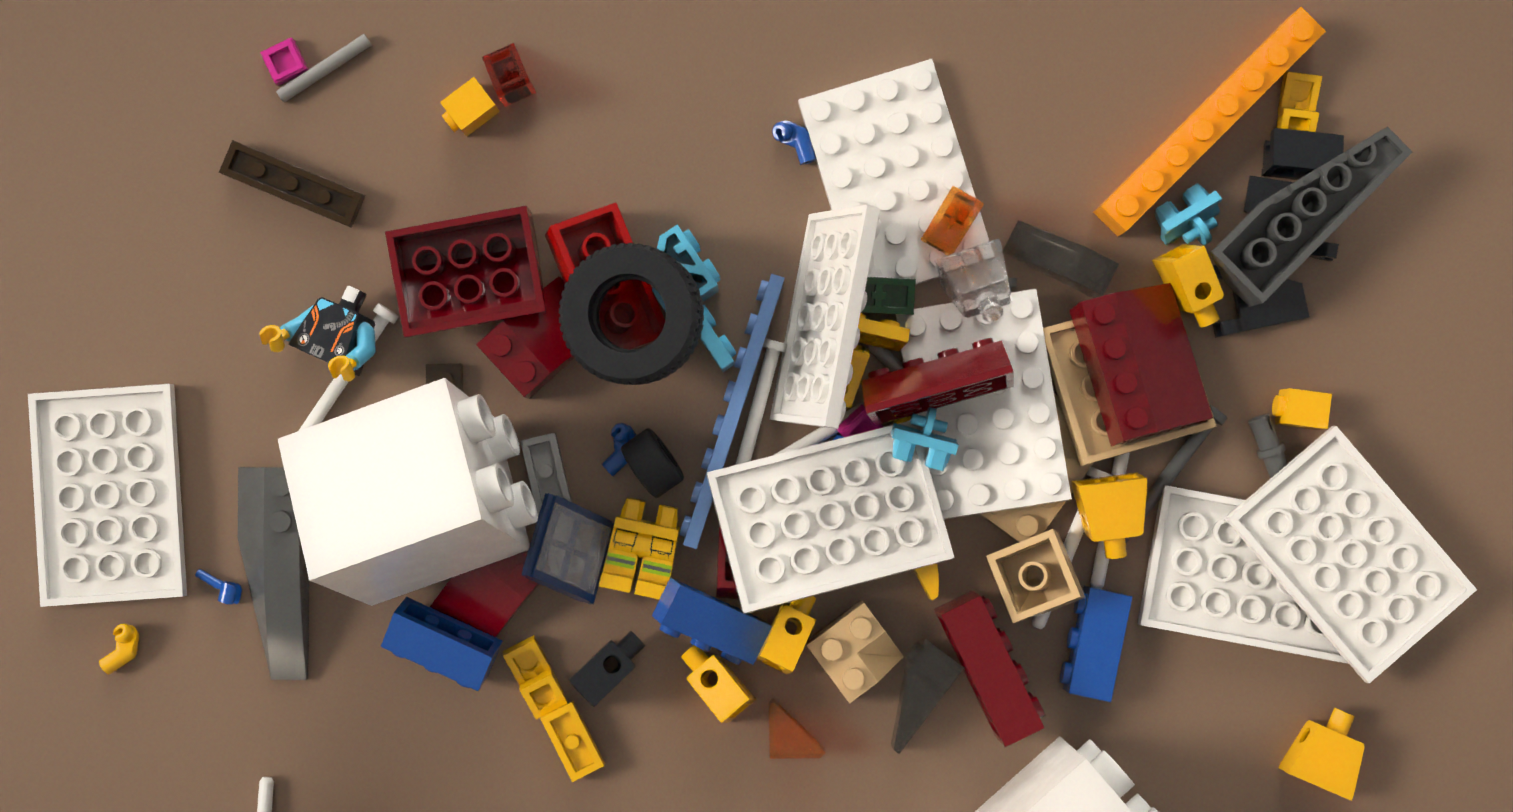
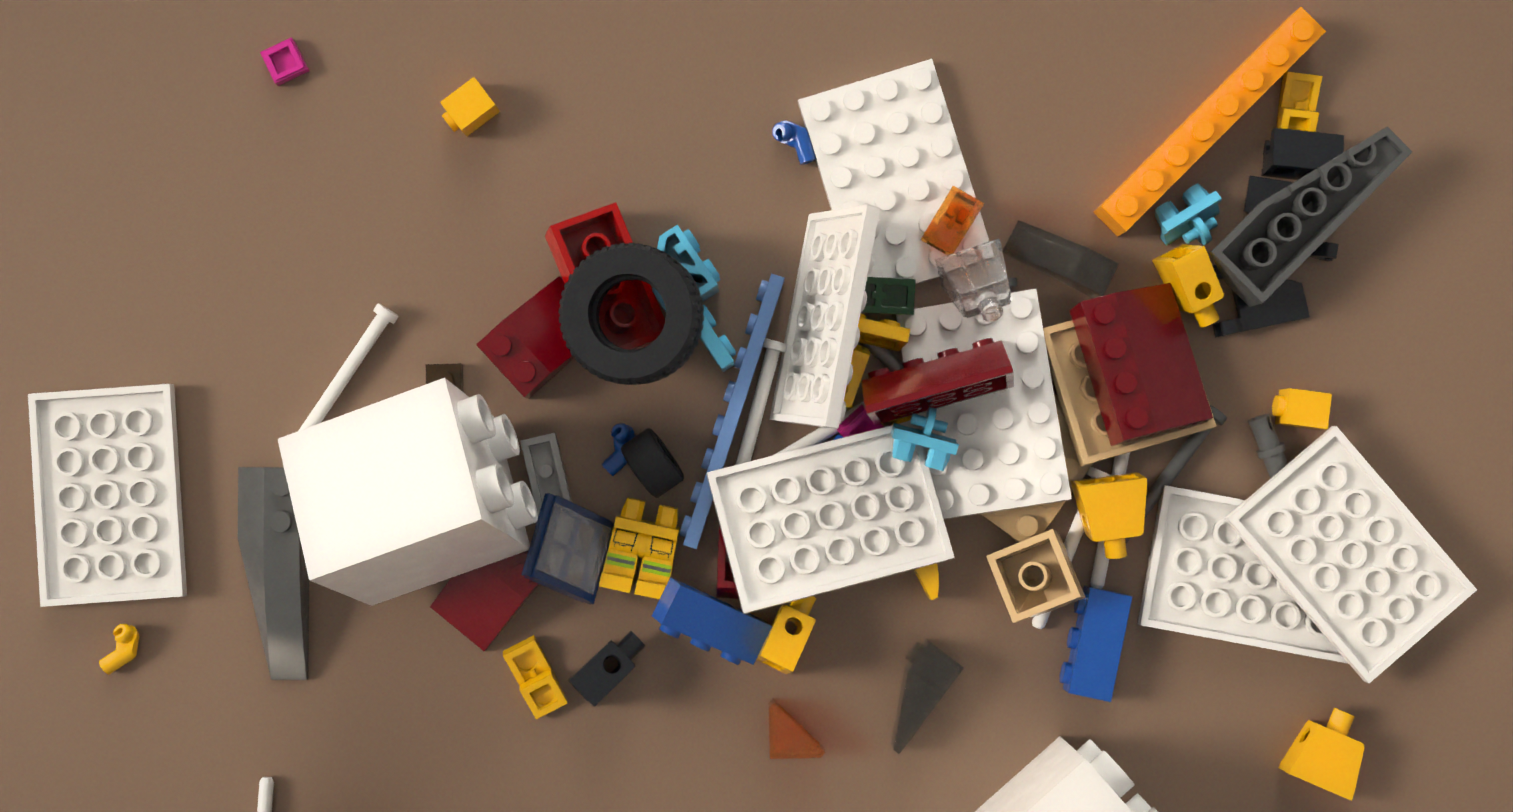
blue hand [195,569,242,605] -> none
dark brown plate [219,140,365,228] -> none
torso [260,286,376,381] -> none
light grey bar [276,34,372,103] -> none
blue brick [381,597,503,691] -> none
dark red slope [385,206,546,338] -> none
clear red slope [482,43,536,107] -> none
yellow plate [540,701,605,782] -> none
yellow torso [681,645,756,723] -> none
tan slope [806,599,904,704] -> none
dark red brick [934,591,1046,747] -> none

